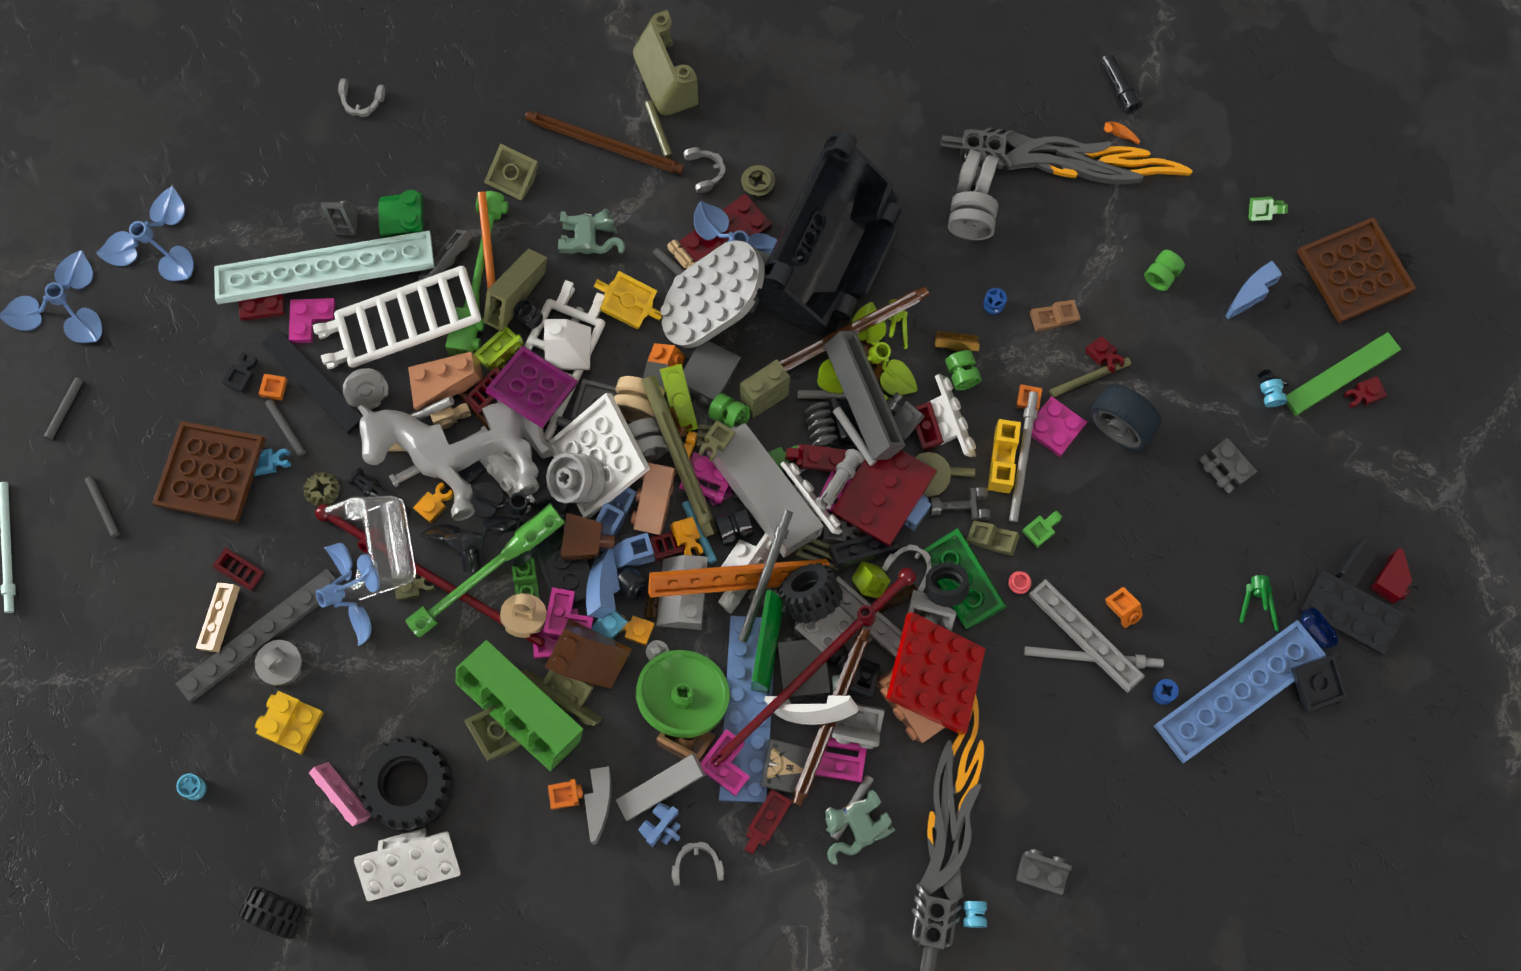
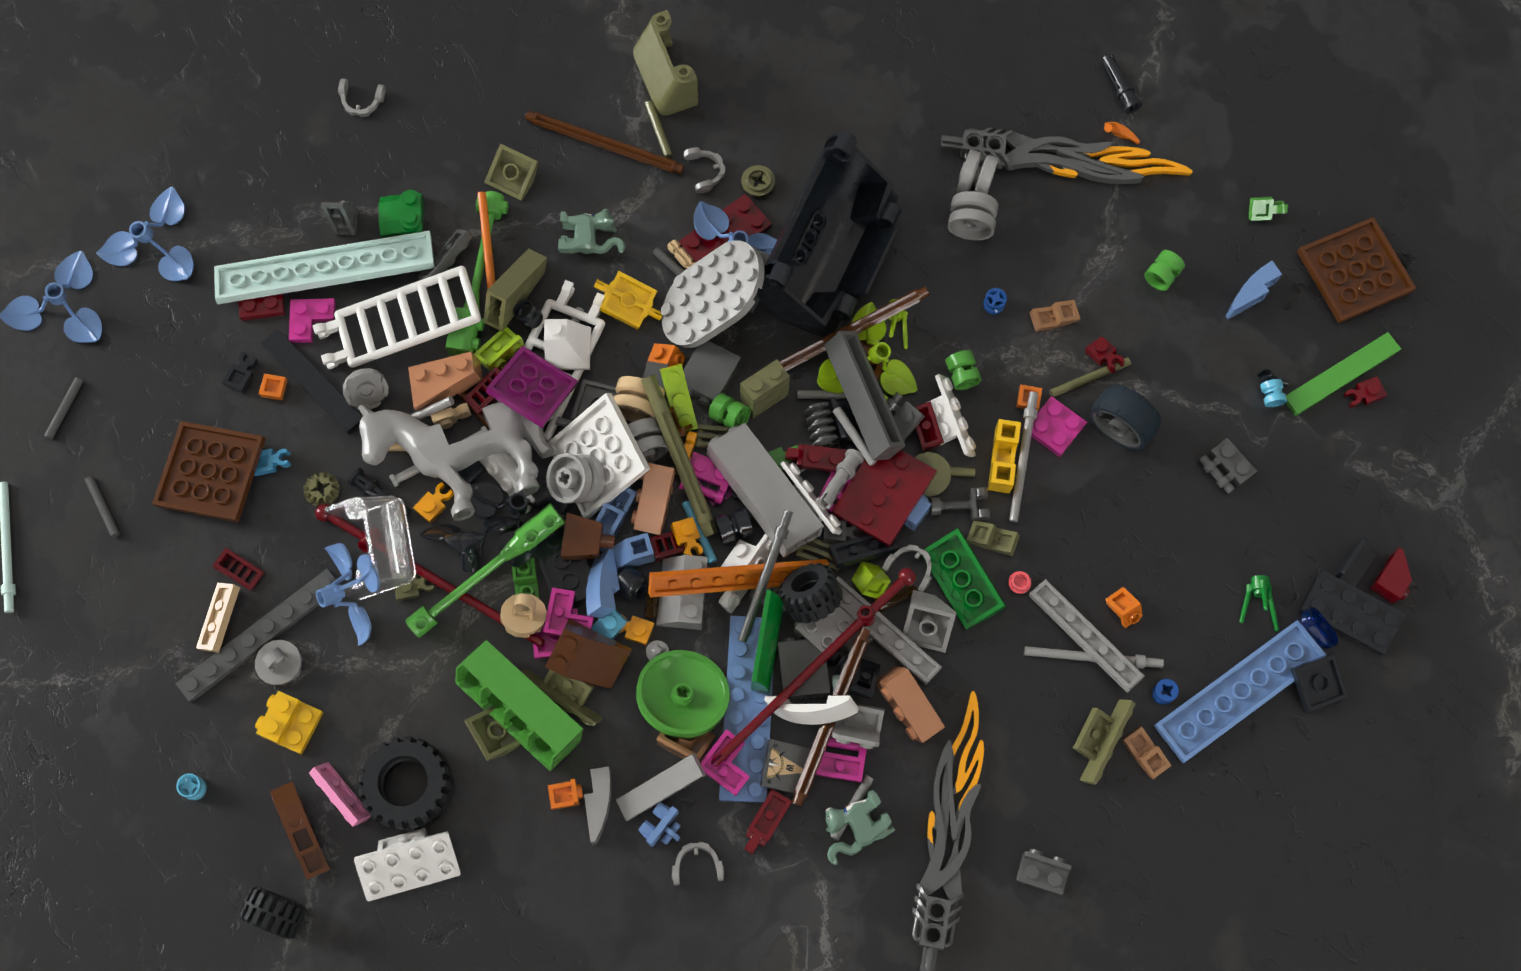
dark grey bar [265,399,306,457] -> none
olive plate [699,420,736,462] -> none
red plate [886,612,986,735] -> none
black tyre [926,563,969,607] -> none
pearl gold plate [935,331,980,351] -> none
medium azure wheel [963,901,987,928] -> none
bright green plate [1022,510,1062,548] -> none
none -> reddish brown slope [270,781,330,880]
none -> olive bracket [1073,699,1136,785]
none -> medium nougat slope [1121,726,1171,779]

